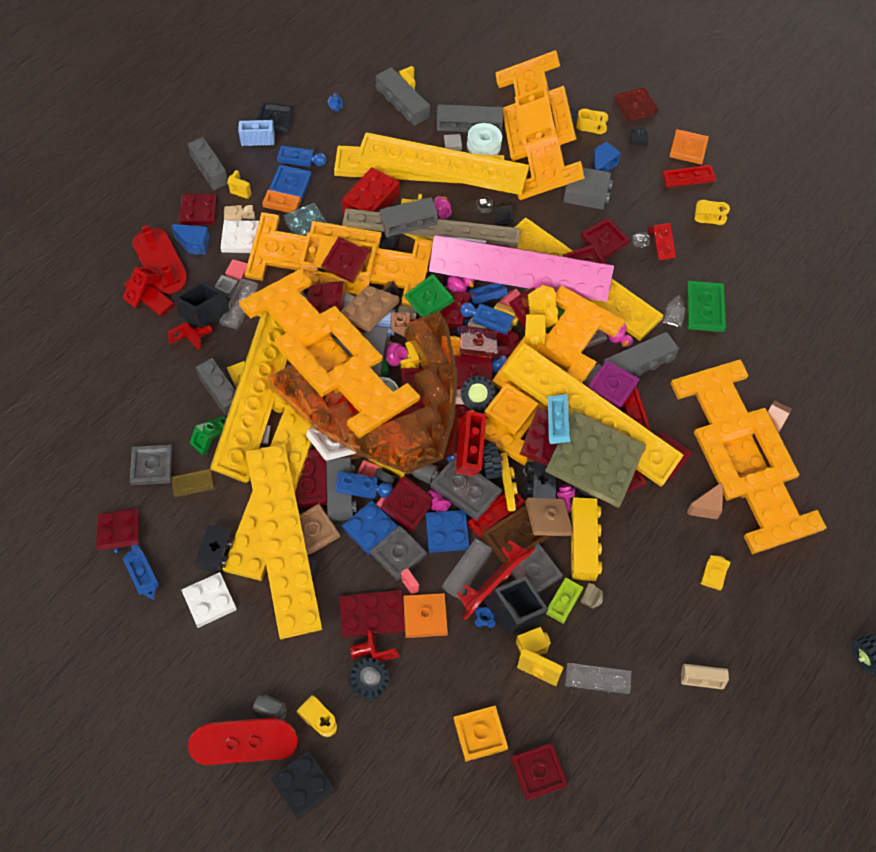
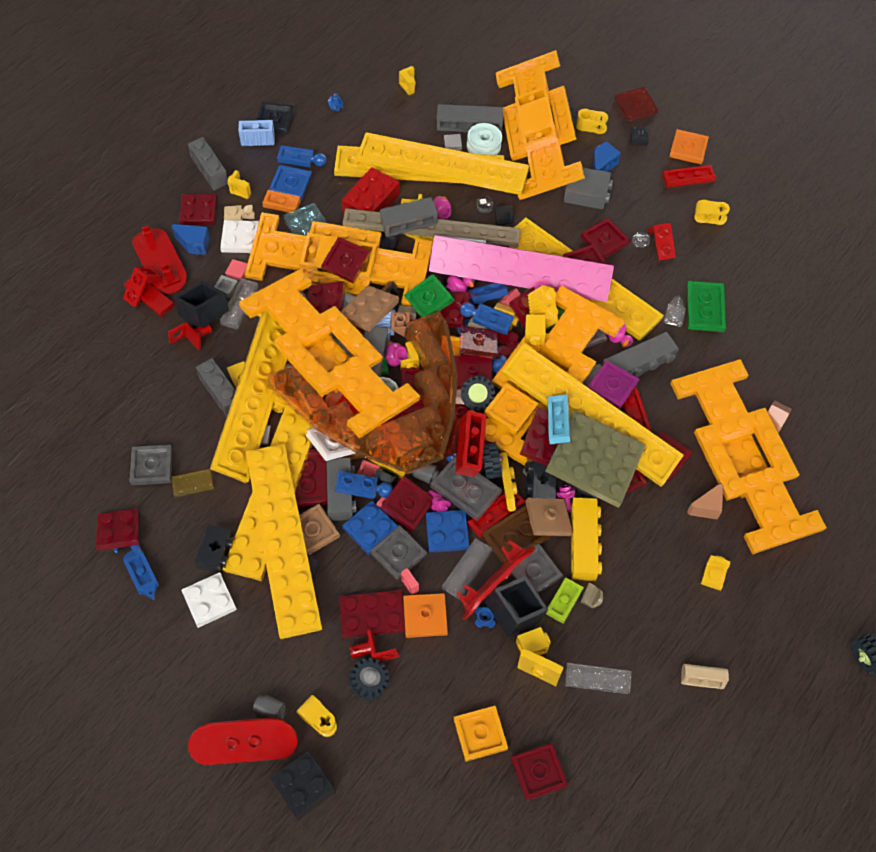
green bracket [190,416,227,455] -> none
dark grey brick [375,68,430,126] -> none

